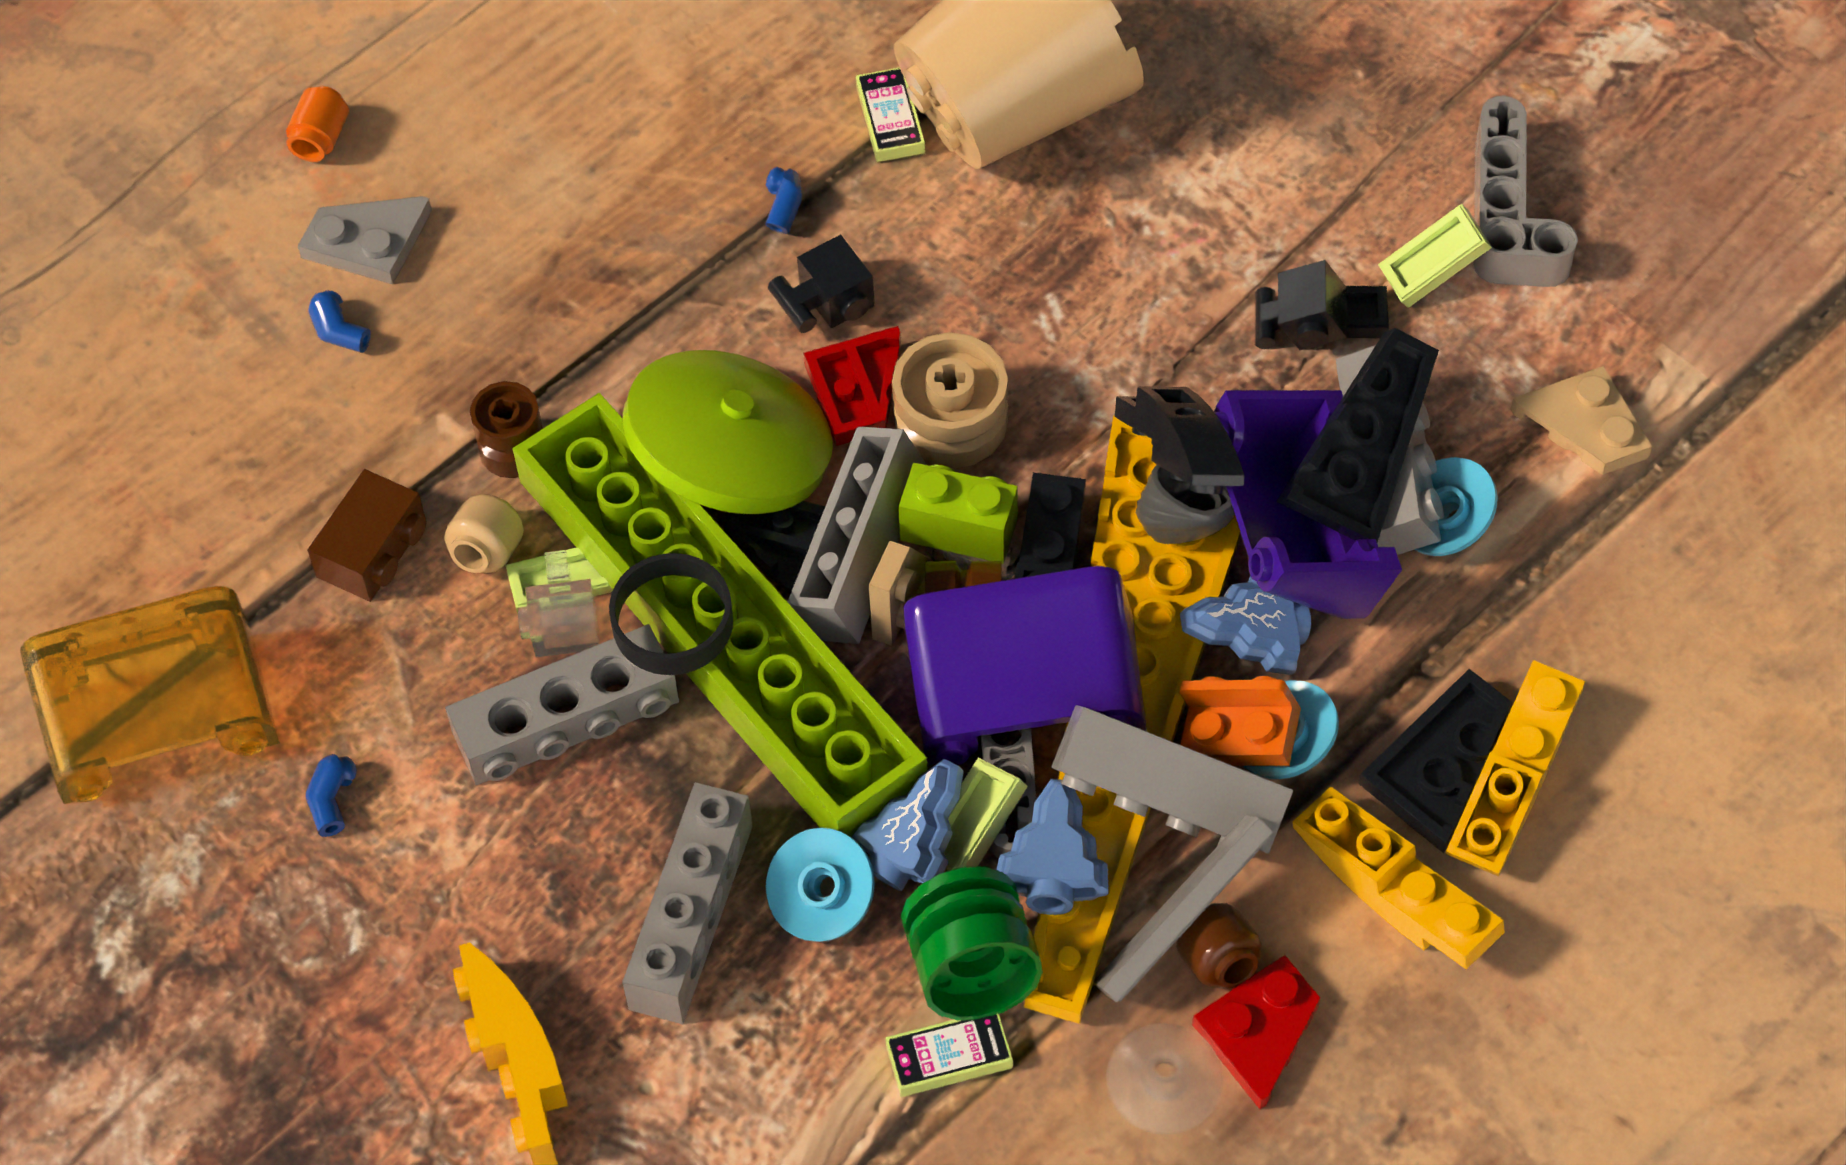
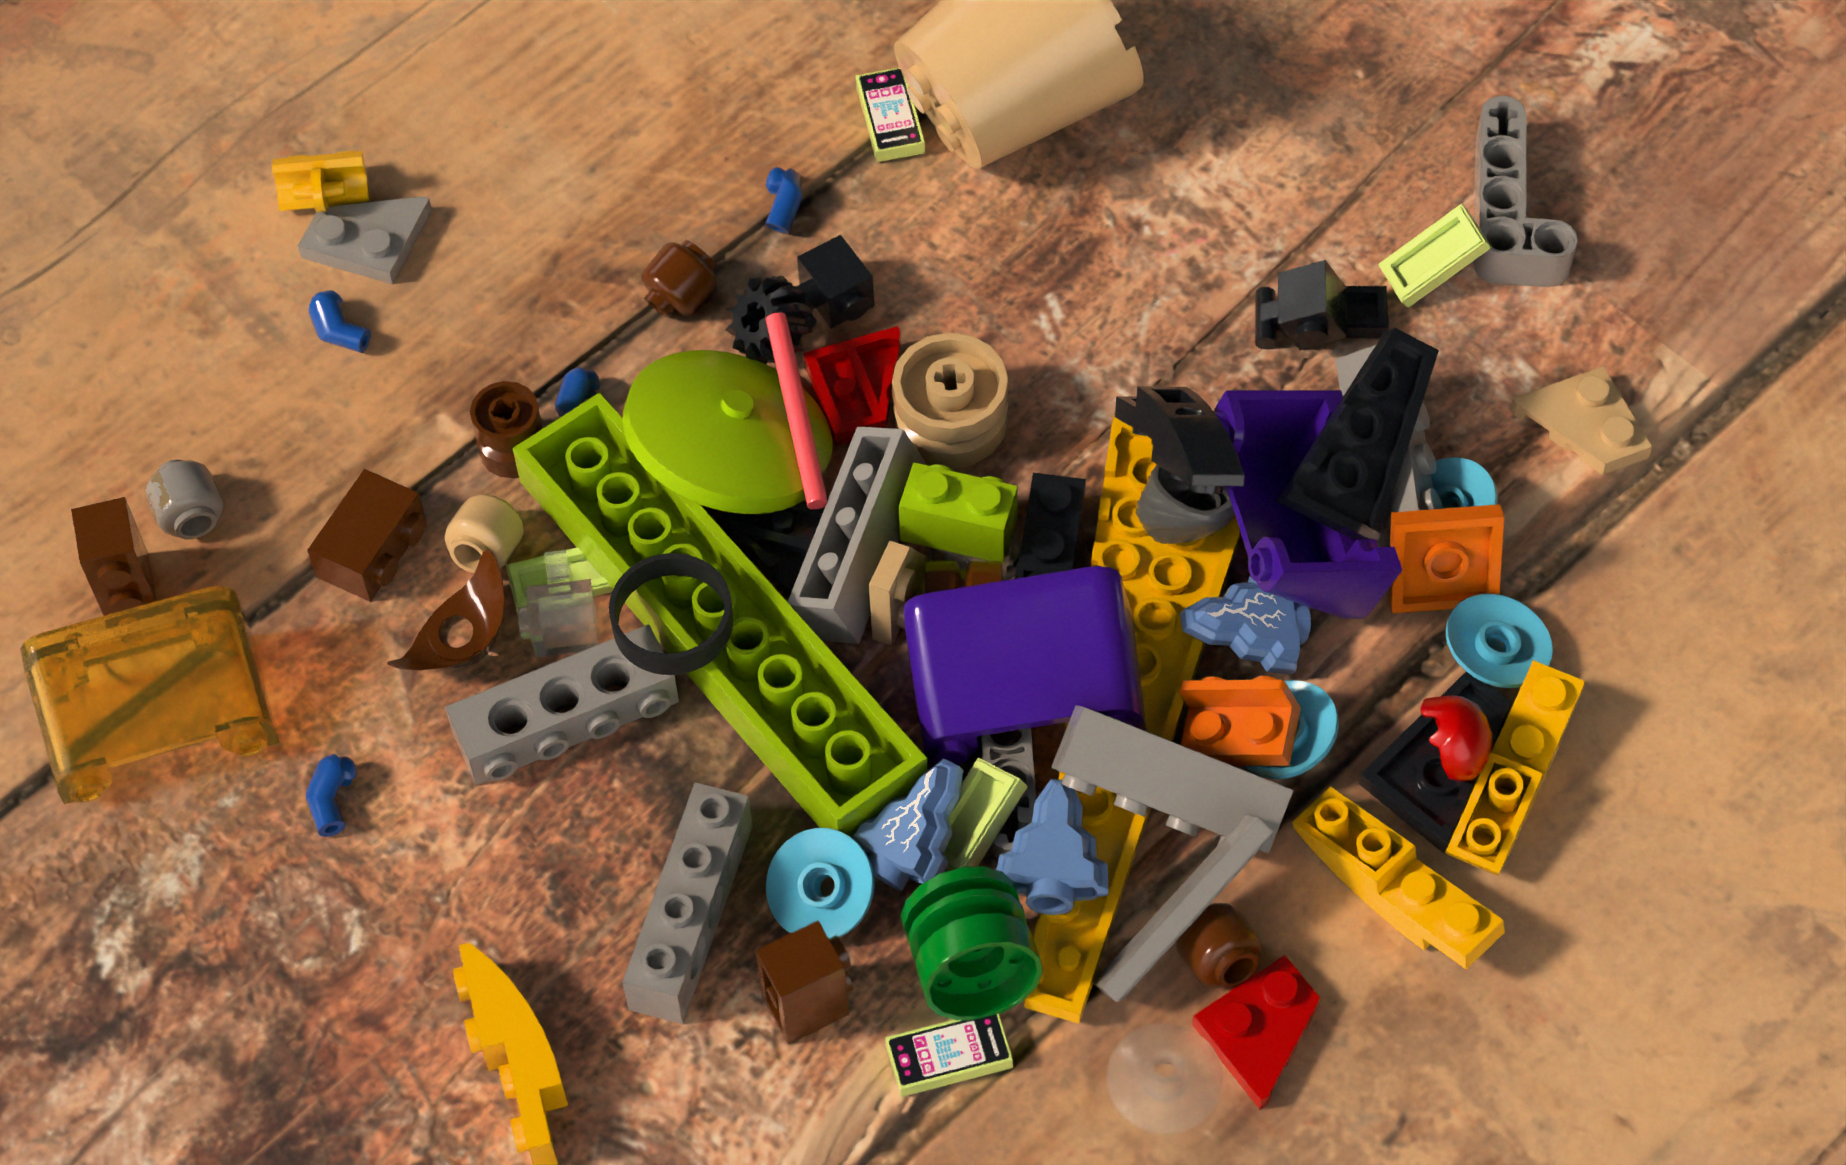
orange brick [286,86,349,162] -> none
none -> reddish brown brick [71,497,158,618]
none -> light grey head [146,459,223,539]
none -> yellow hips [271,150,370,213]
none -> reddish brown piece [387,549,505,670]
none -> blue arm [555,367,600,418]
none -> reddish brown head [641,240,717,318]
none -> black gear [725,276,814,364]
none -> reddish brown brick [755,920,853,1045]
none -> coral bar [766,312,828,509]
none -> orange plate [1388,504,1504,614]
none -> red hair [1420,695,1492,782]
none -> medium azure dish [1446,594,1553,688]

